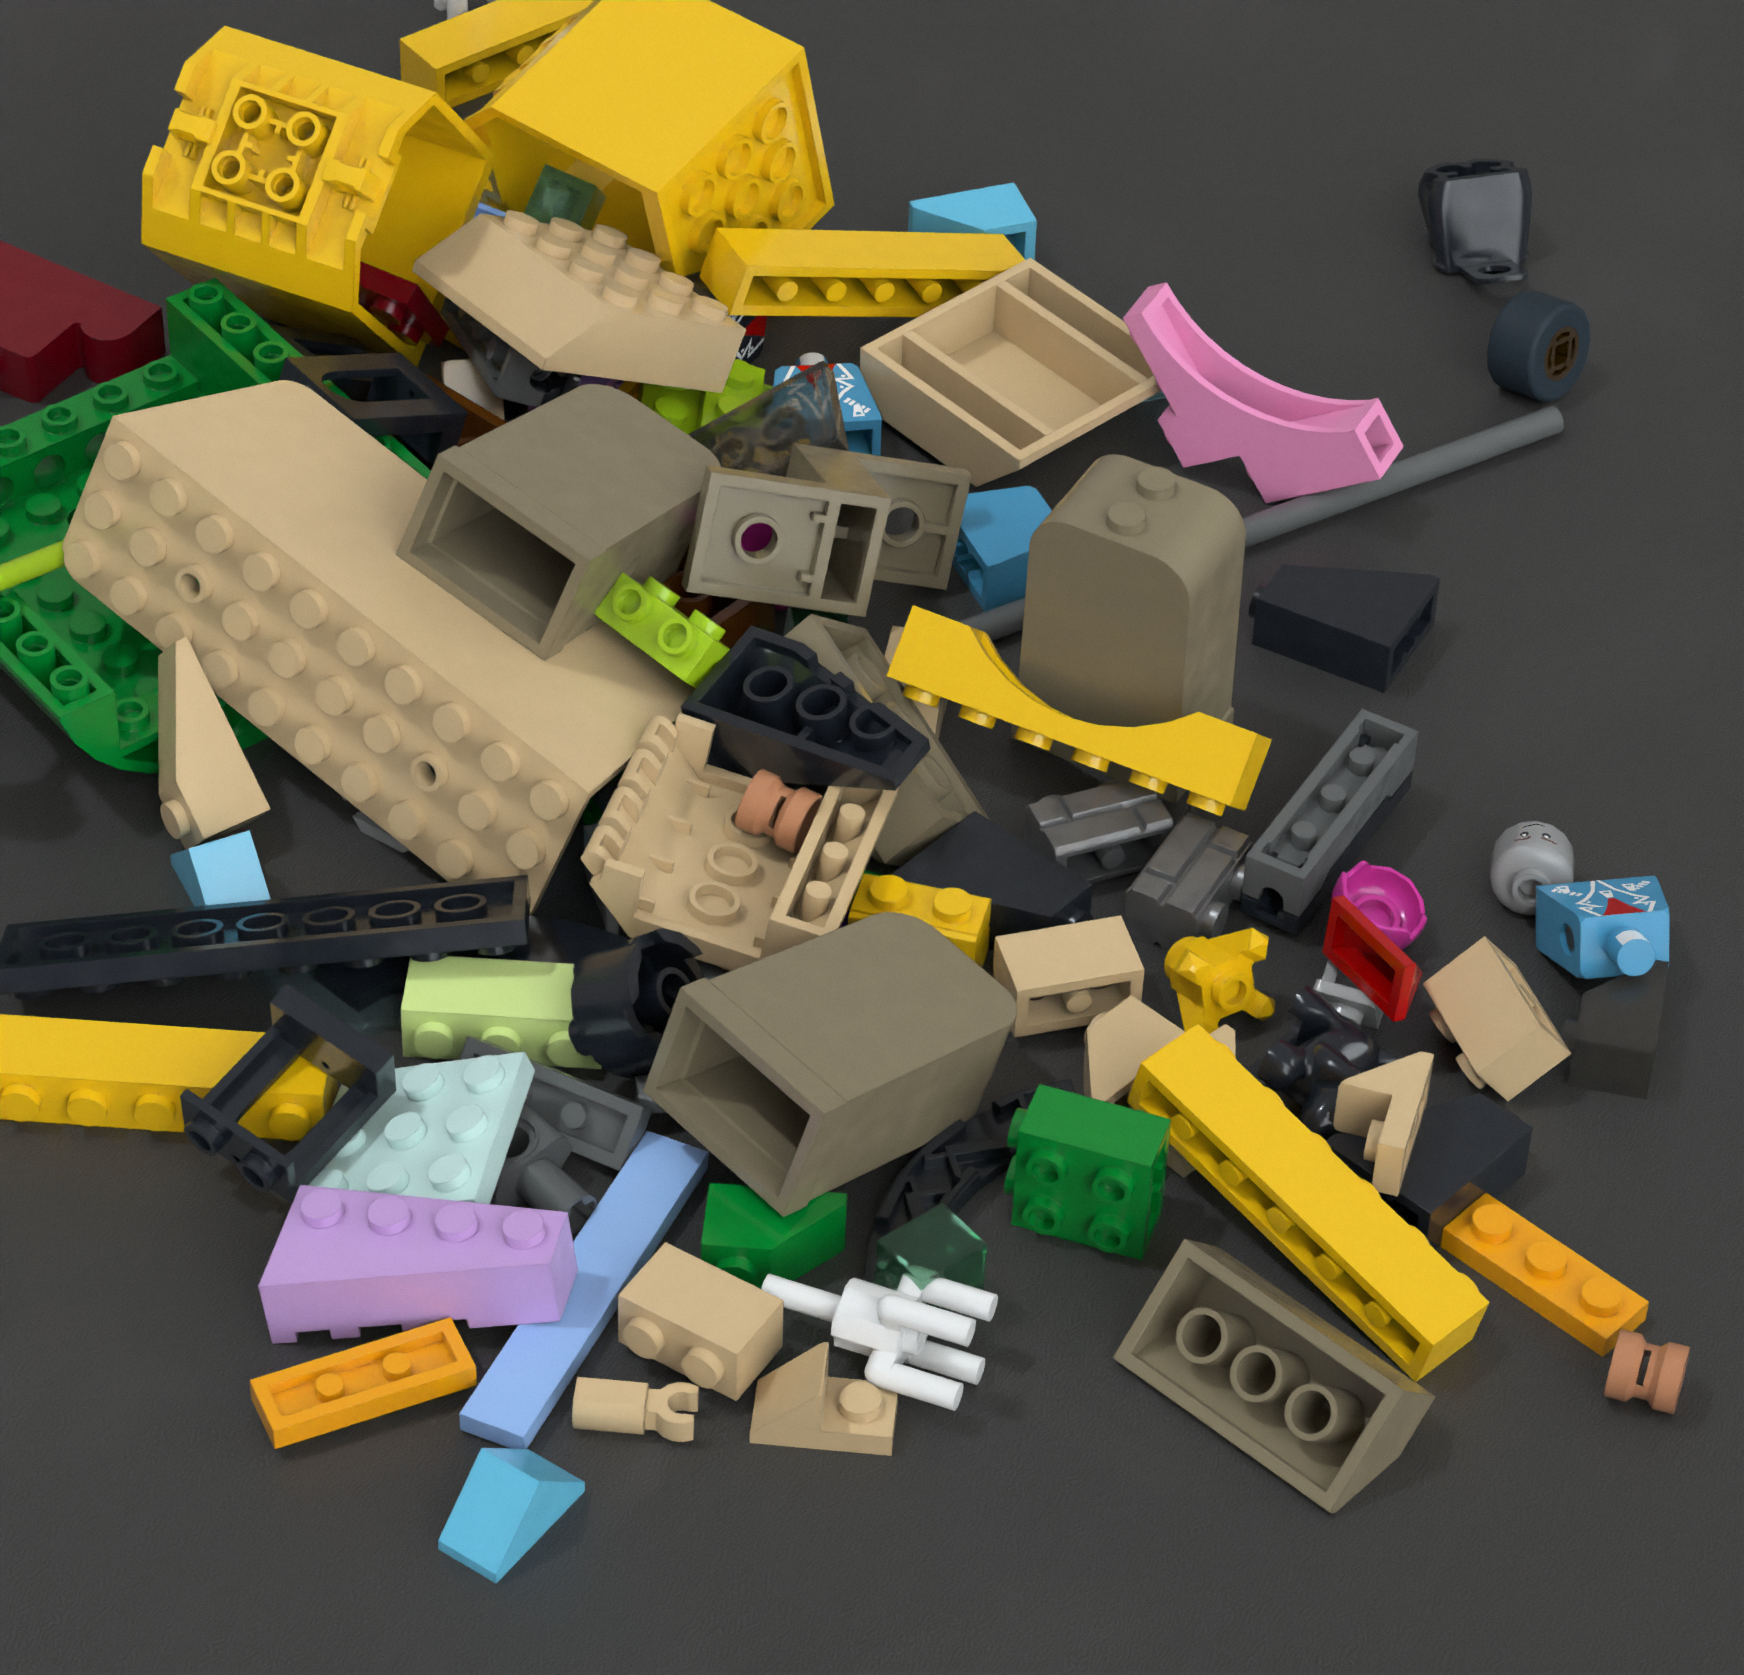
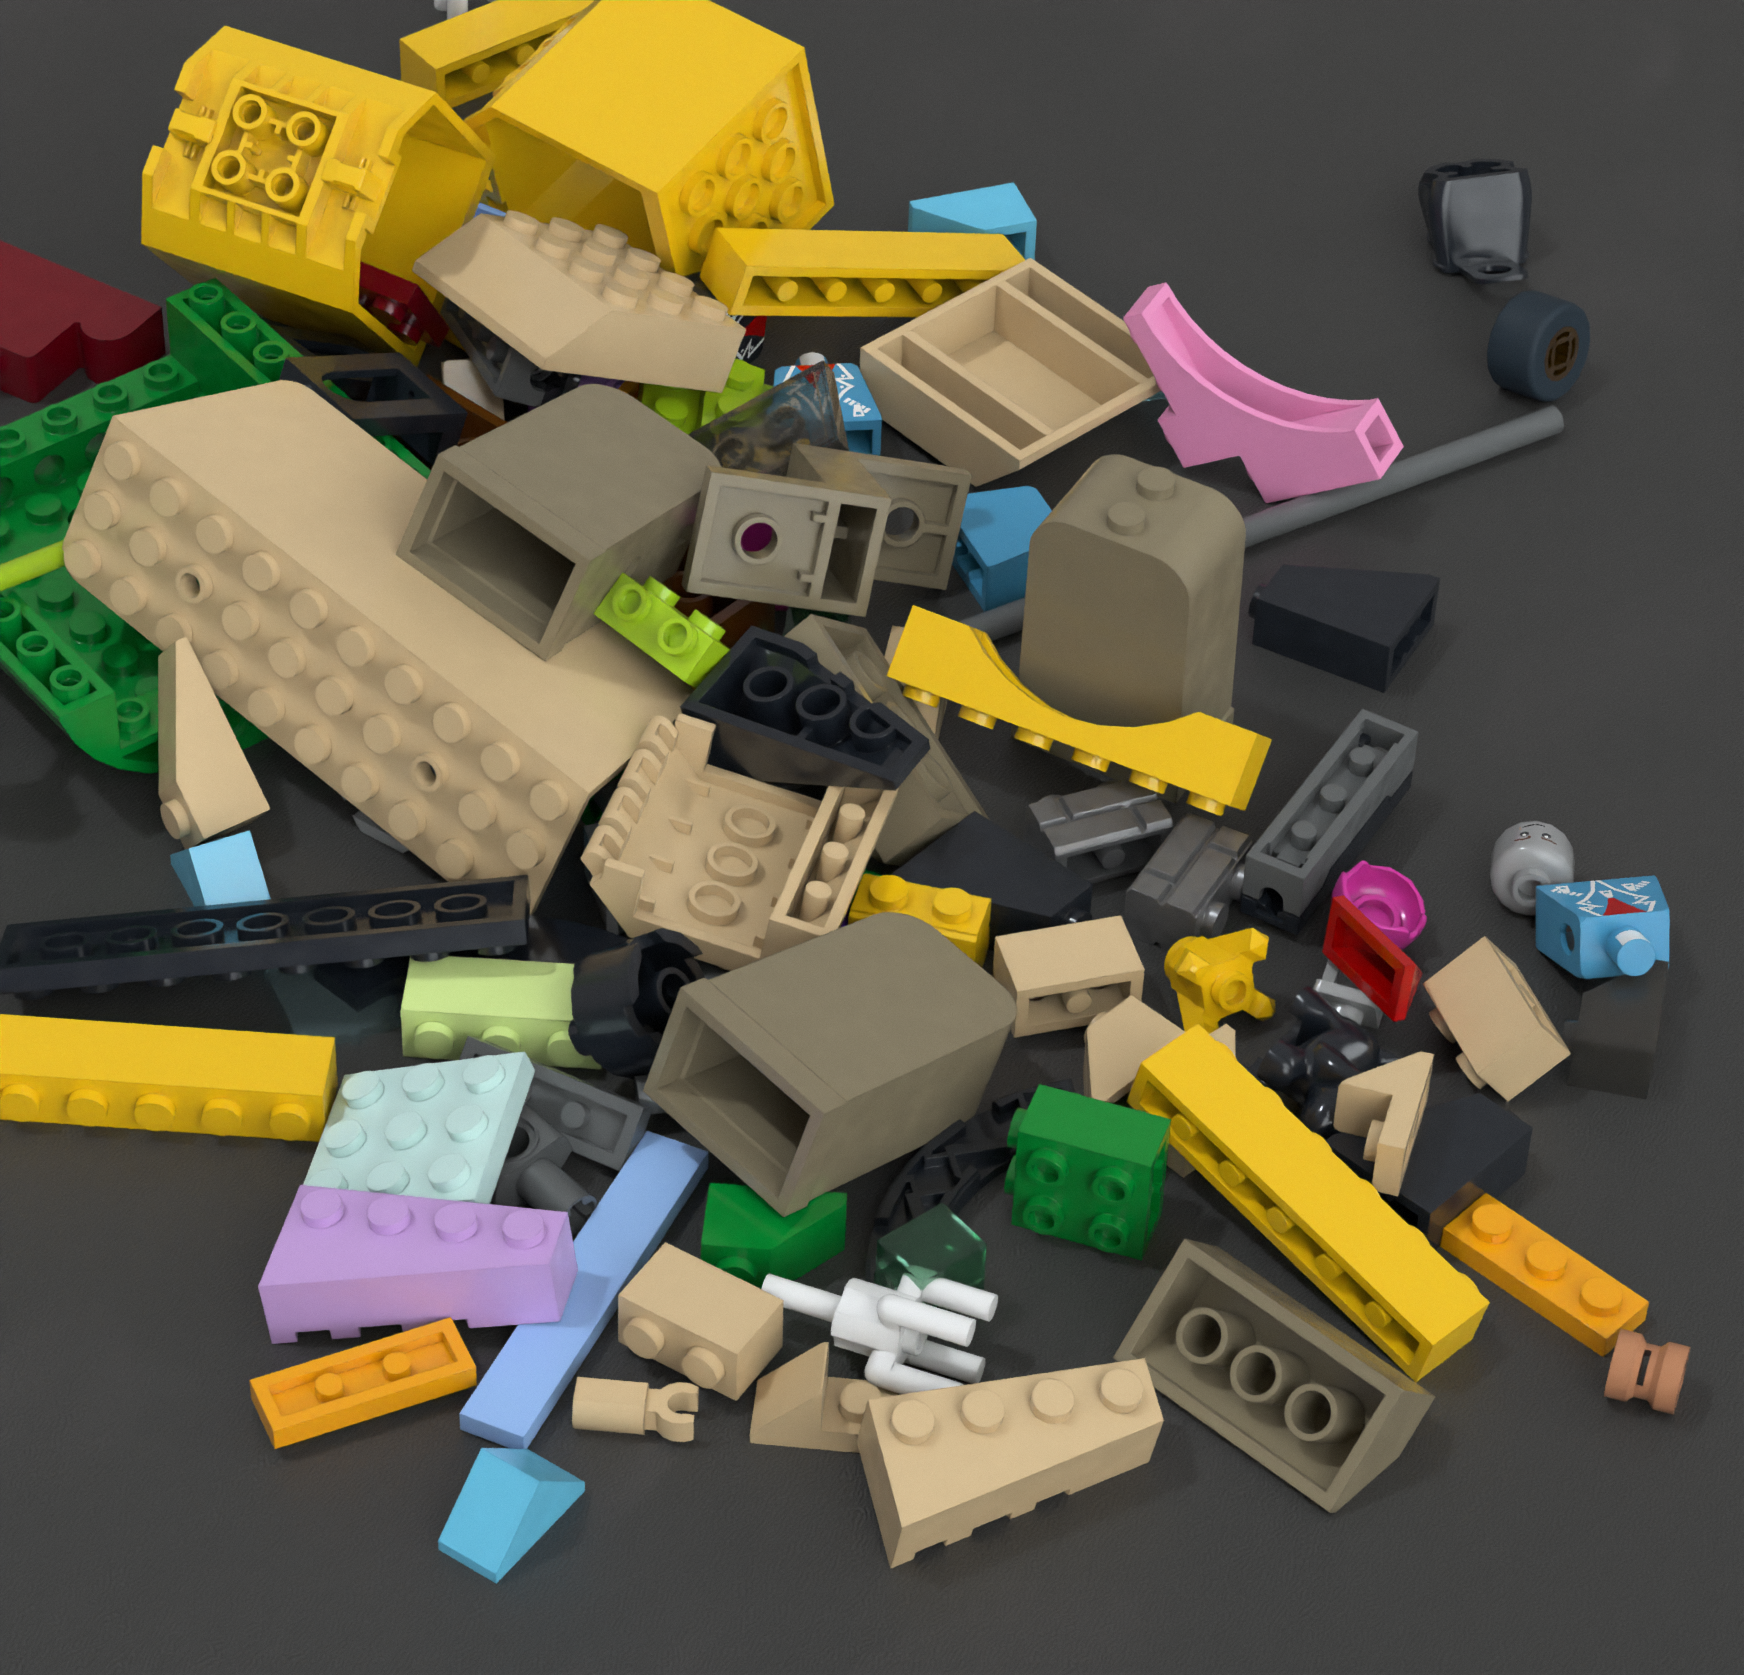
black panel [180,984,397,1203] -> none
clear green brick [524,164,606,230] -> none
nougat wheel [735,769,823,854] -> none
none -> tan wedge [857,1358,1164,1569]

